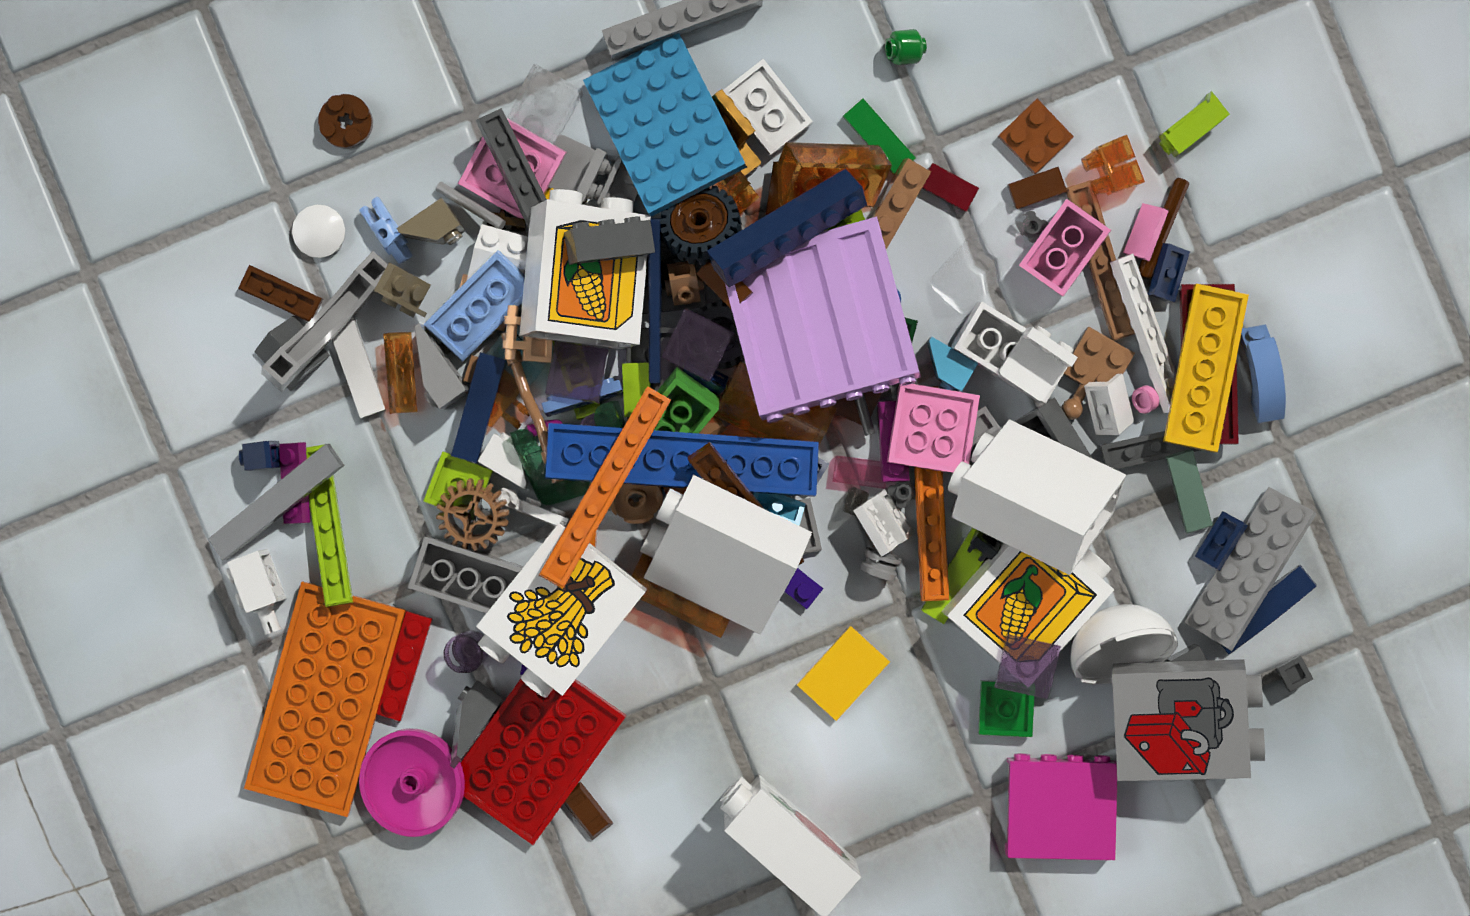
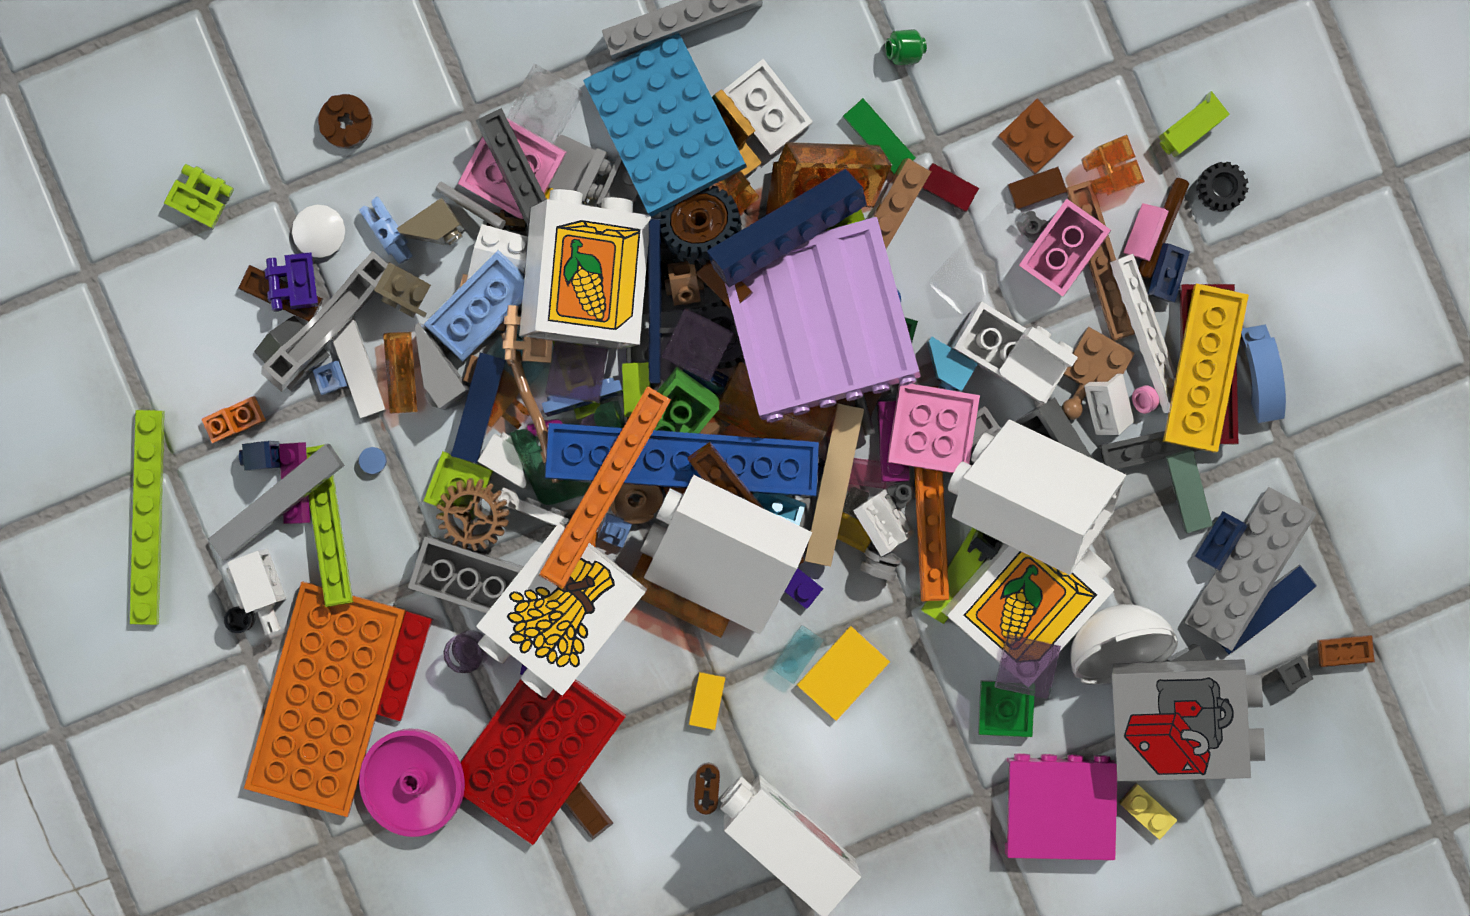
dark grey slope [450,680,503,769] -> none
dark grey brick [564,216,655,265] -> none
none -> lime plate [130,410,165,625]
none -> lime plate [164,164,234,229]
none -> orange slope [202,396,266,443]
none -> black wheel [224,606,256,633]
none -> dark purple plate [264,252,318,312]
none -> medium blue tile [312,361,347,395]
none -> medium blue tile [359,447,387,474]
none -> medium blue tile [598,513,632,548]
none -> yellow tile [689,672,726,730]
none -> reddish brown beam [694,762,720,815]
none -> clear light blue plate [771,625,824,684]
none -> tan tile [804,403,864,567]
none -> yellow tile [837,512,871,553]
none -> light yellow plate [1119,783,1177,840]
none -> black tyre [1196,162,1249,212]
none -> dark orange plate [1317,635,1375,667]

